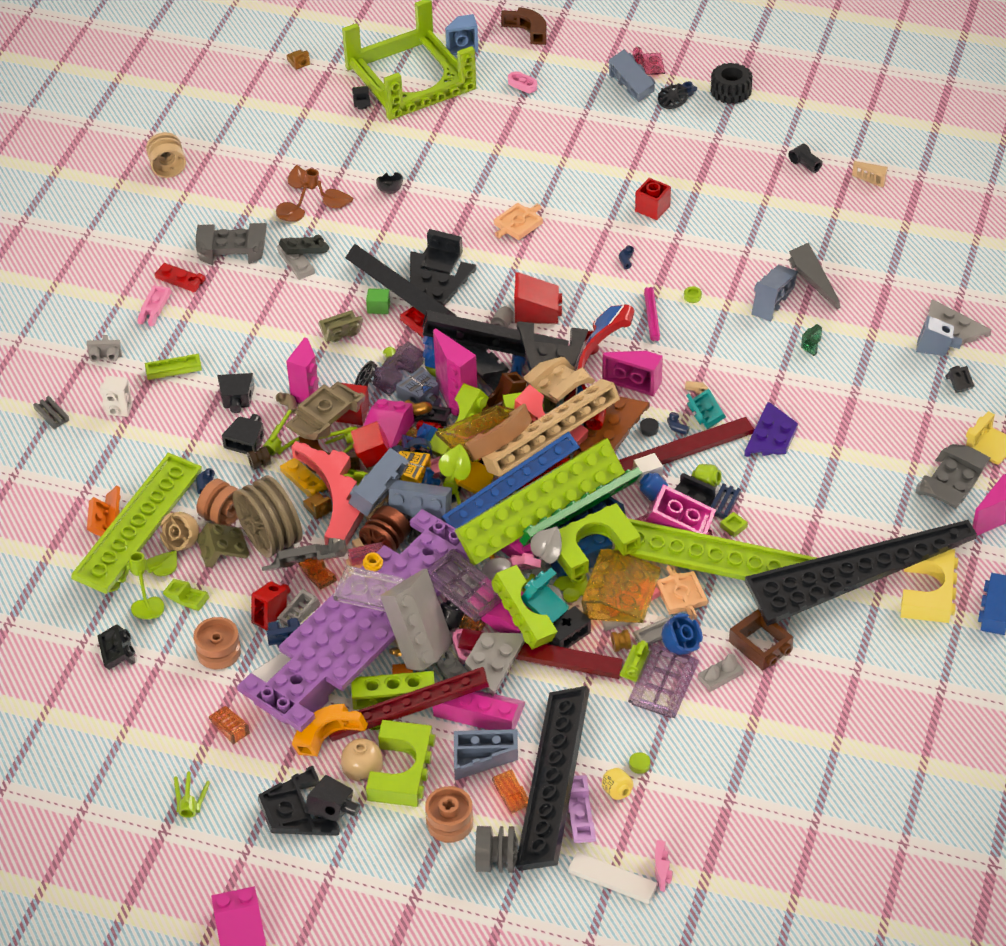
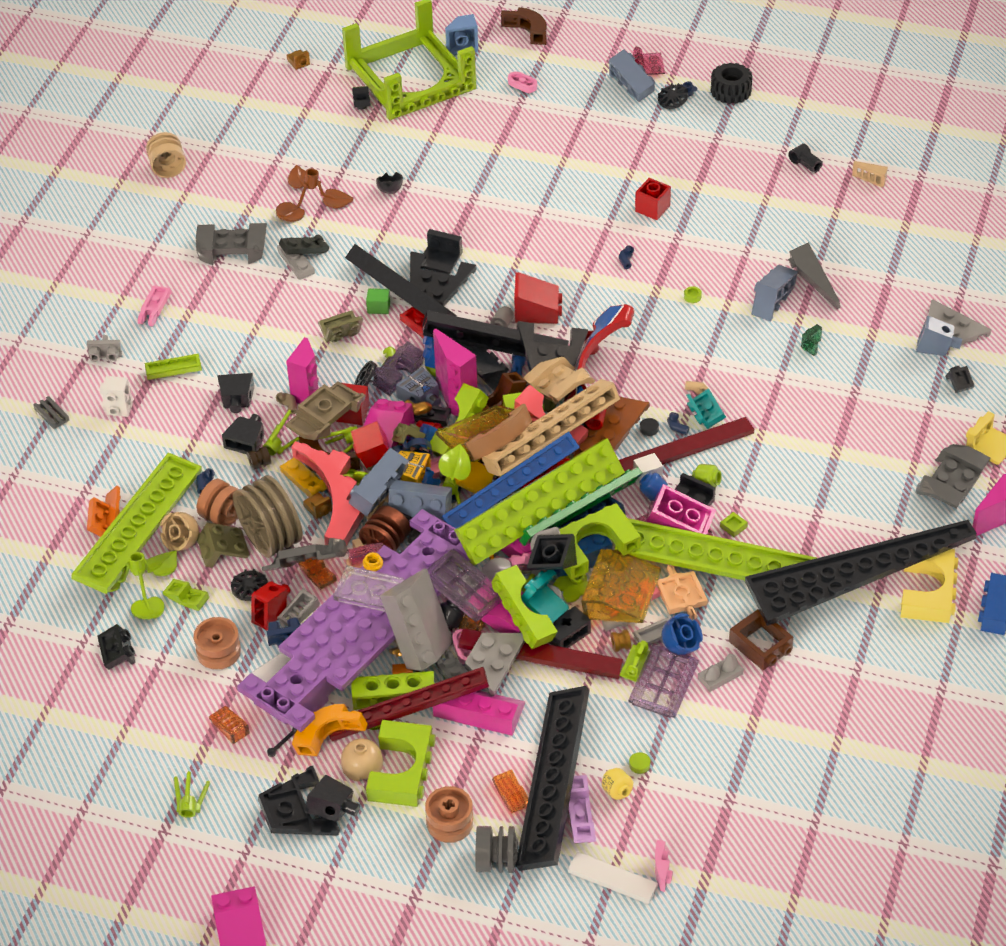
red plate [155,262,206,292] -> none
sand blue wedge [454,729,518,780] -> none
light nougat plate [494,203,543,240] -> none
dark pink slope [602,351,663,397] -> none
dark pink axle [644,287,660,341] -> none
dark blue tile [710,483,741,519] -> none
dark purple wing [744,402,798,457] -> none
none -> black wheel [231,569,268,601]
none -> black hinge [267,727,297,757]
none -> olive bracket [392,423,426,444]
none -> black slope [527,534,577,570]

